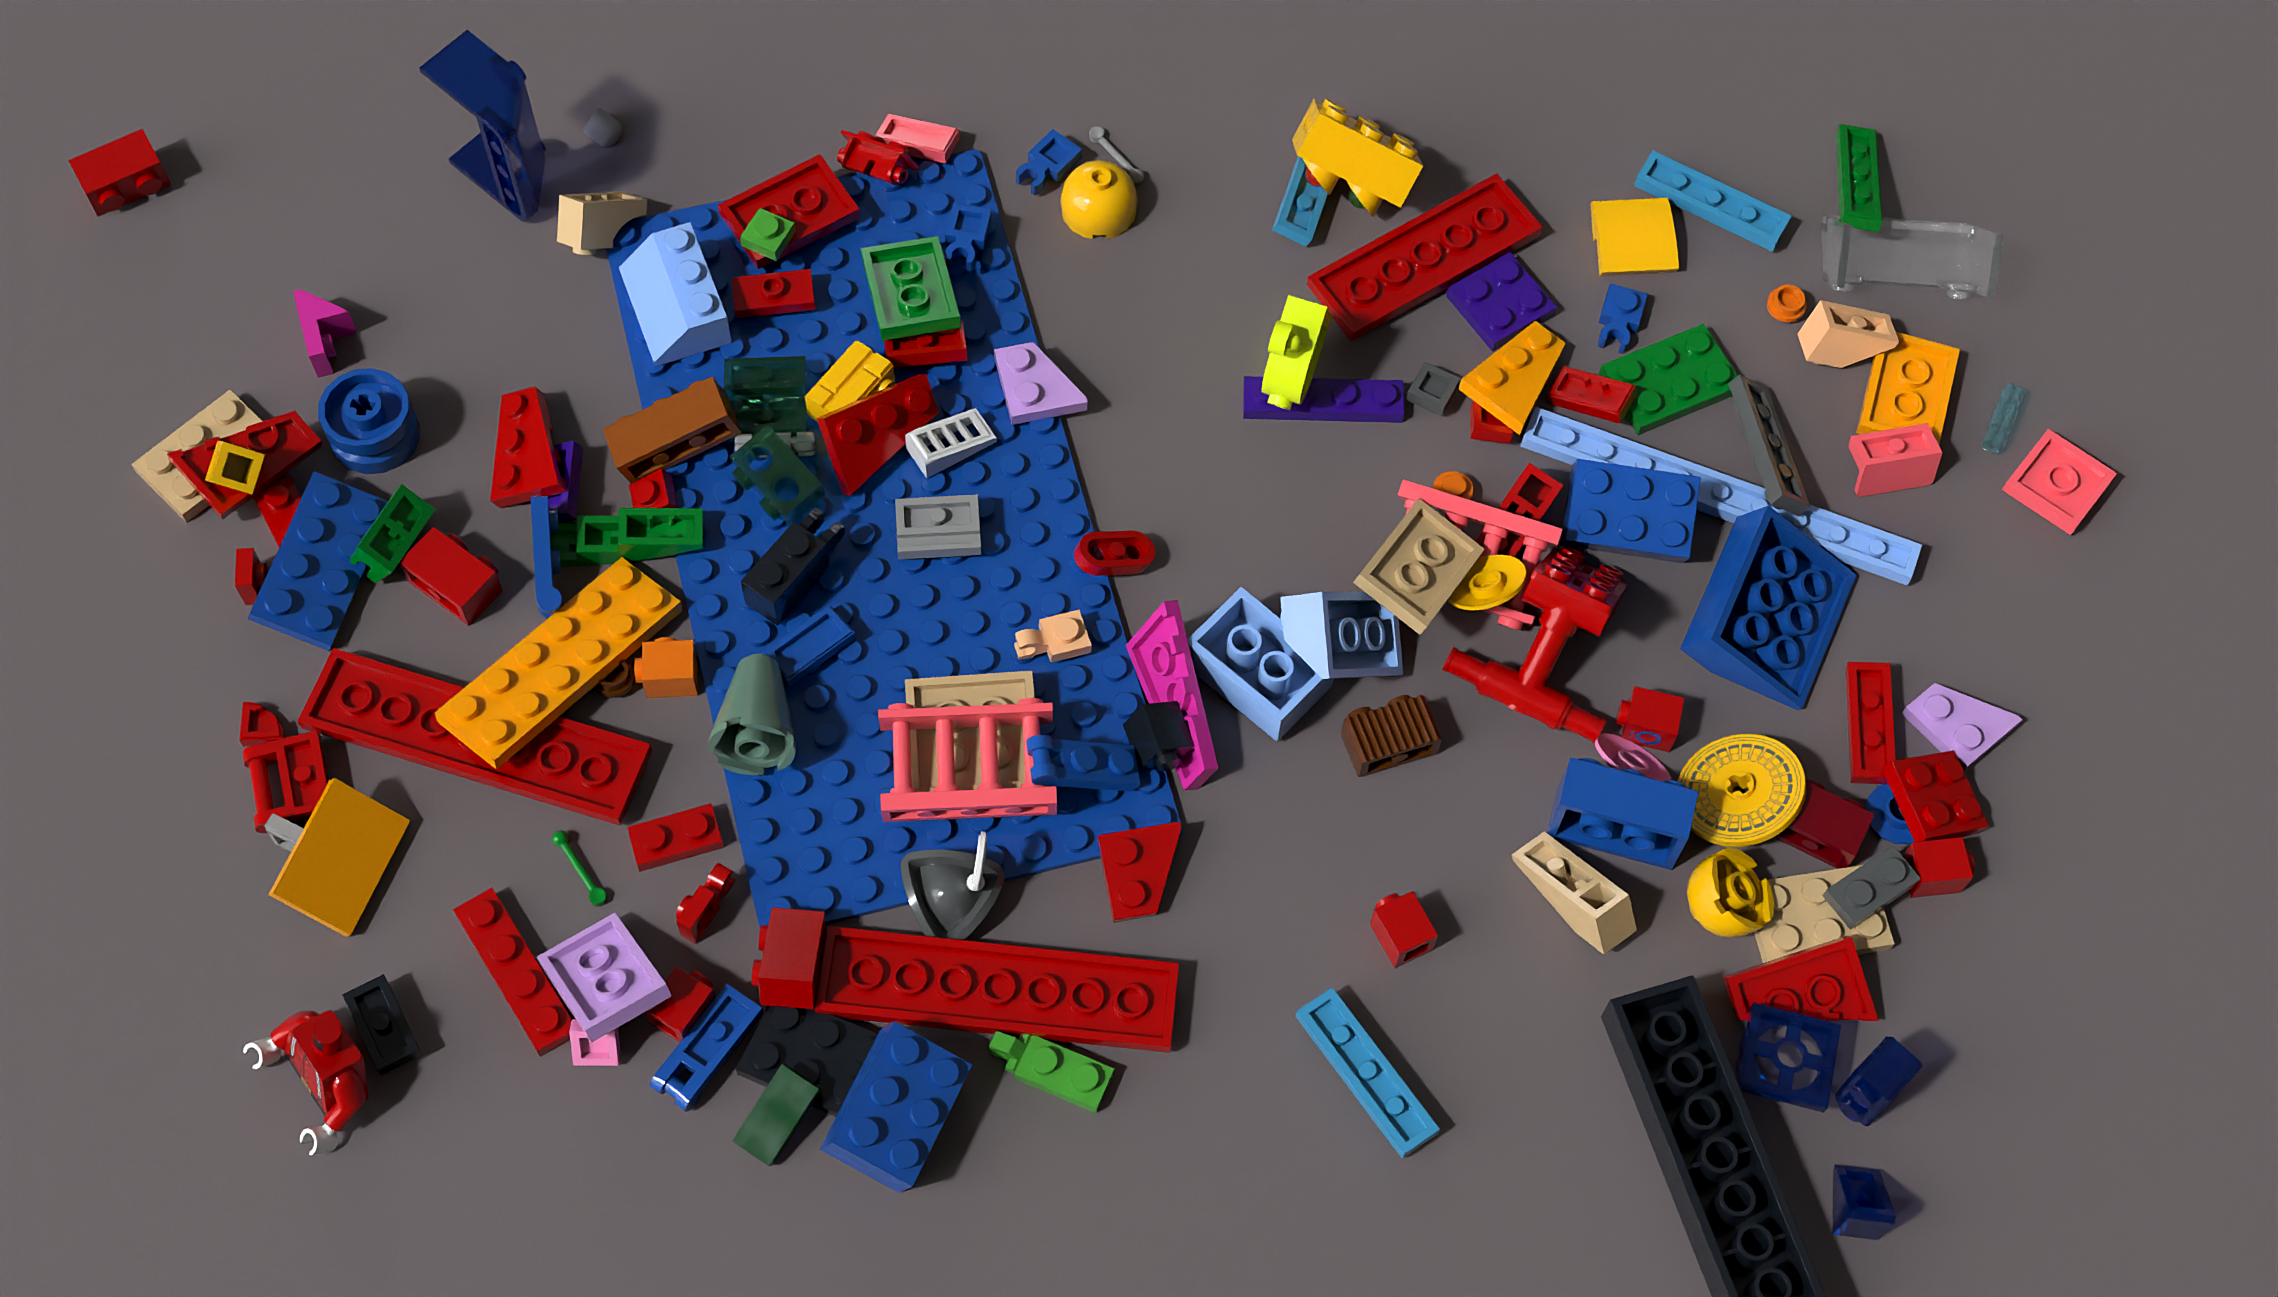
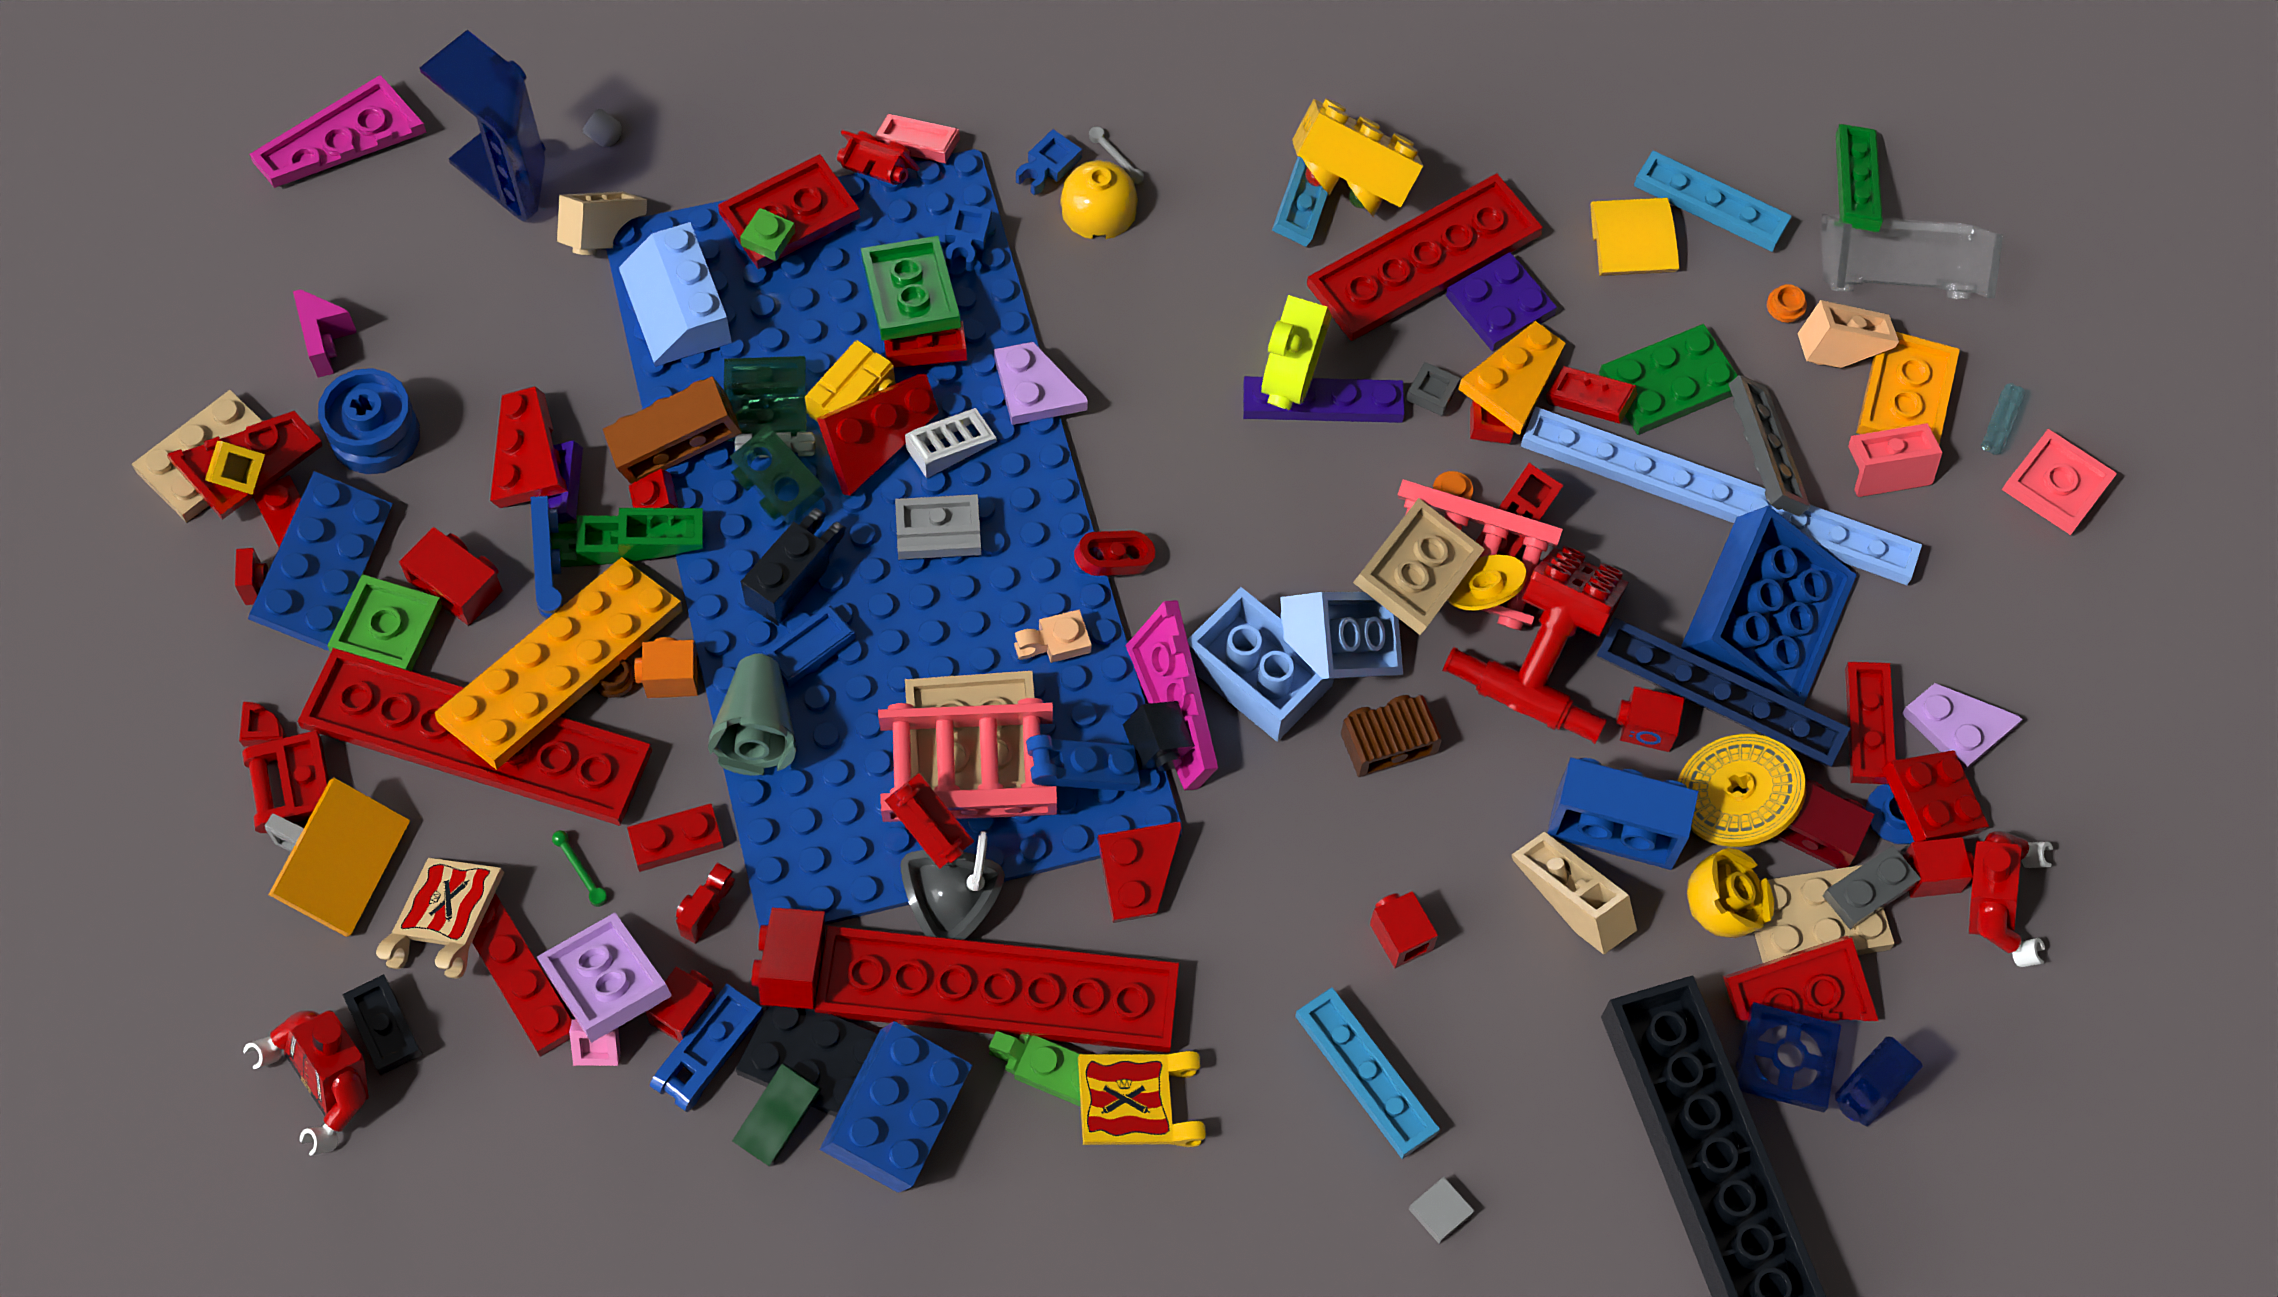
red brick [68,129,171,217] -> none
green hinge [350,484,436,583] -> none
red plate [731,269,815,318] -> none
blue brick [1560,459,1701,563] -> none
bright pink dish [1595,733,1671,782] -> none
blue plate [1598,283,1648,354] -> none
clear blue slope [1832,1164,1896,1240] -> none
none -> dark pink wing [249,75,427,188]
none -> bright green plate [327,574,443,671]
none -> tan flag [376,858,504,979]
none -> red hinge [884,773,974,869]
none -> flag [1078,1051,1206,1147]
none -> light grey tile [1409,1177,1474,1244]
none -> dark blue brick [1596,618,1850,767]
none -> red torso [1969,831,2053,967]

